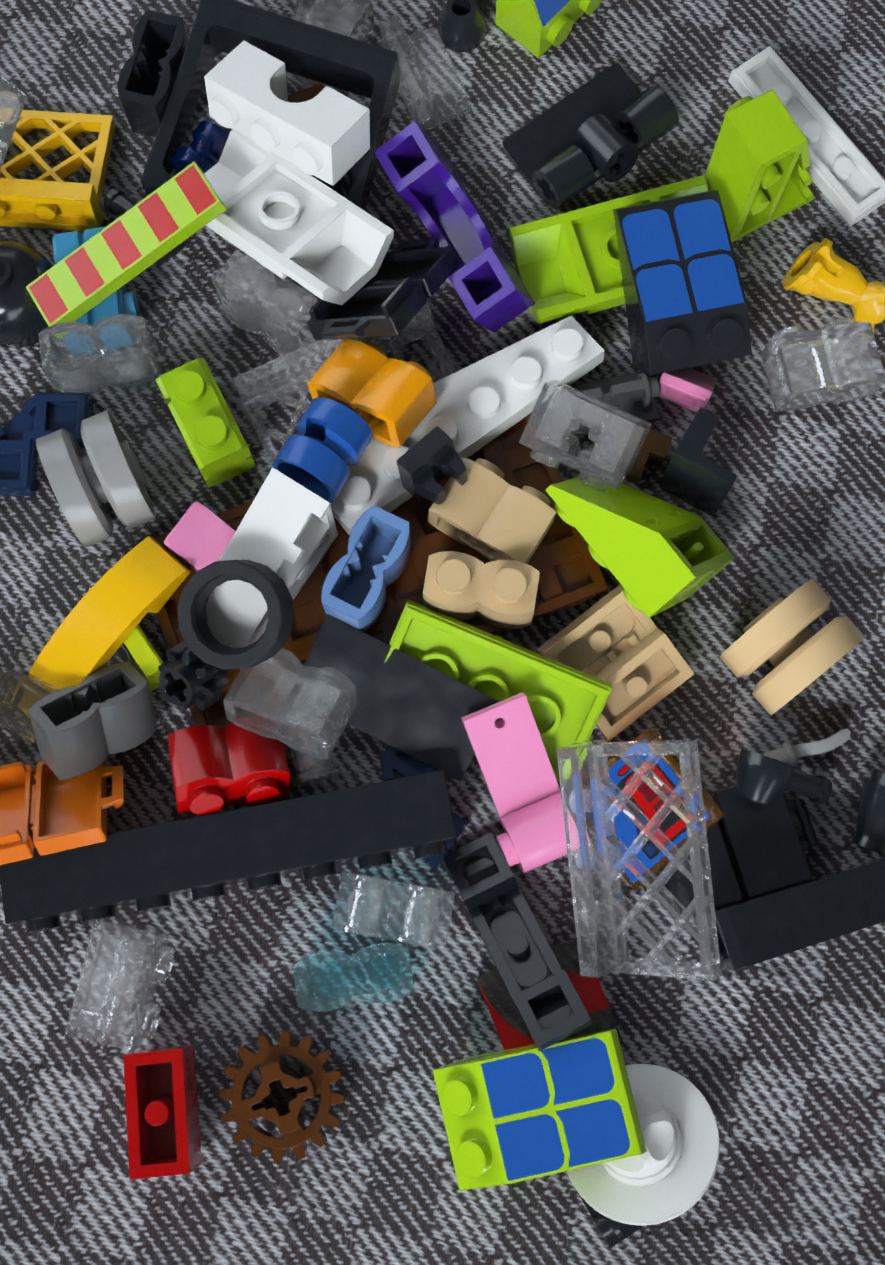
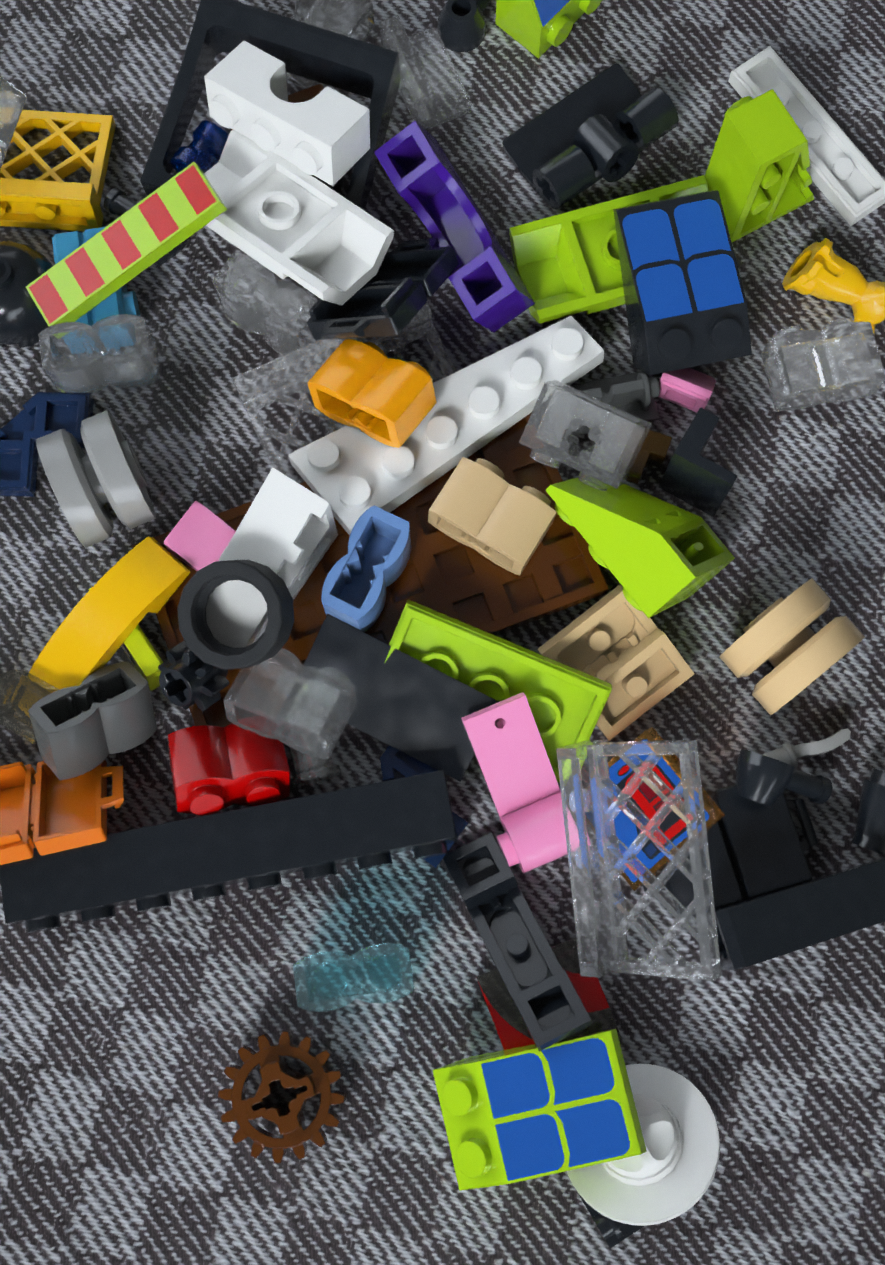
clear brick [65,919,175,1050] -> none
black brick [118,10,189,137] -> none
red brick [123,1044,202,1180] -> none
lime brick [155,357,256,488] -> none
blue wheel [272,397,373,503] -> none
clear brick [331,871,455,950] -> none
black tile [396,426,468,504] -> none
tan brick [423,551,540,629] -> none

